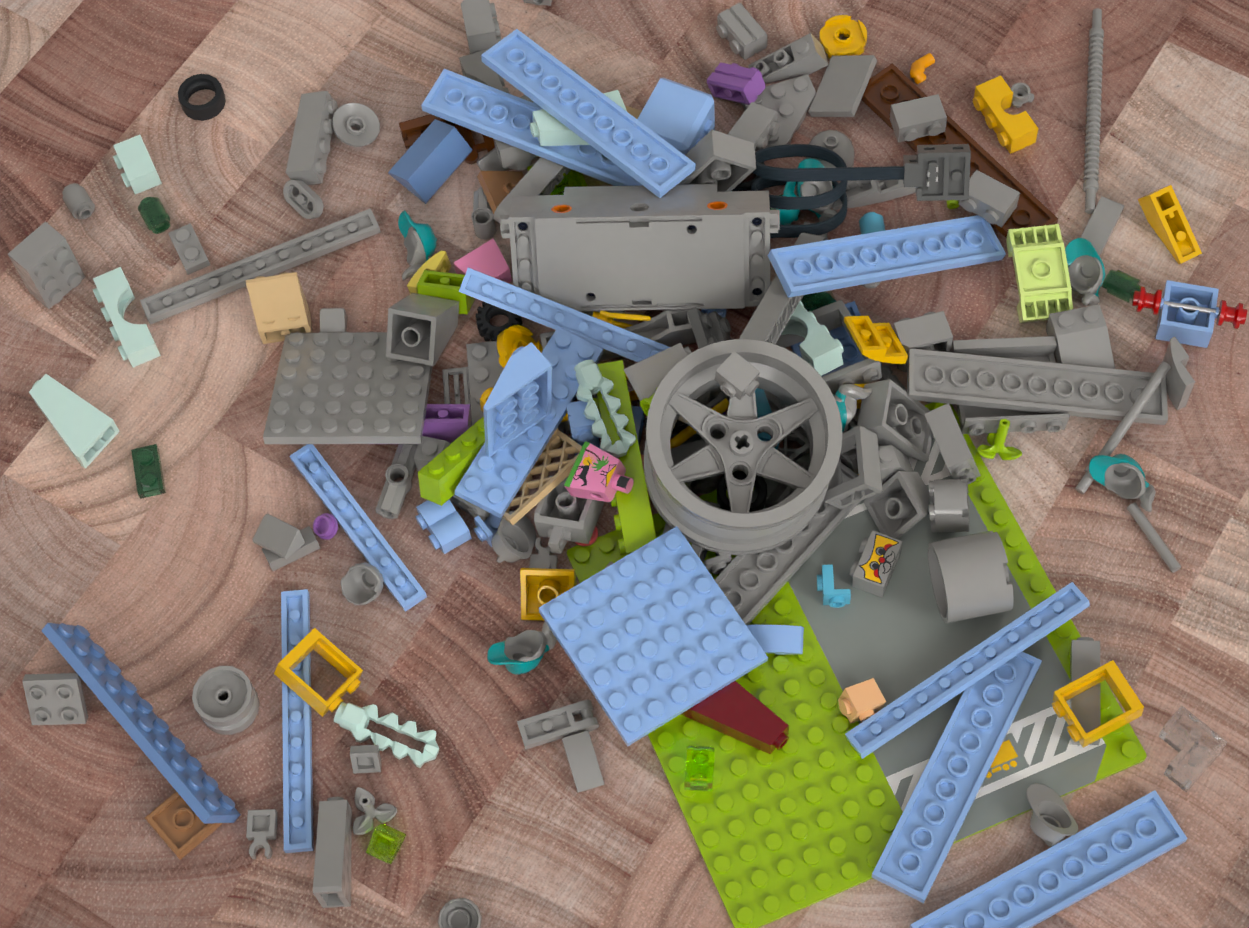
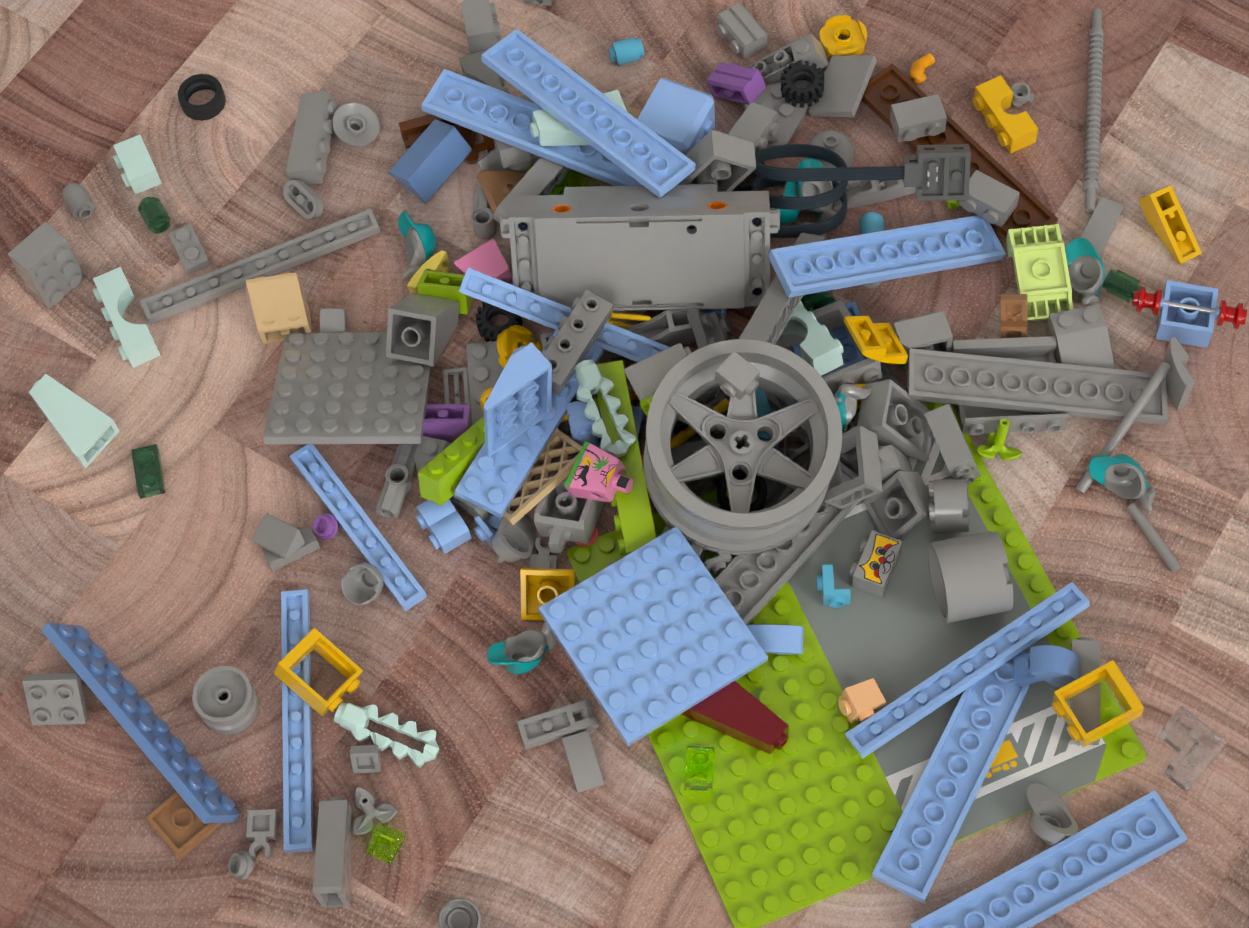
none -> light grey plate [228,851,254,880]
none -> light grey brick [543,290,613,396]
none -> medium azure brick [608,37,645,66]
none -> black tyre [781,61,824,108]
none -> medium nougat slope [1000,294,1028,338]
none -> medium blue brick [1013,645,1080,687]

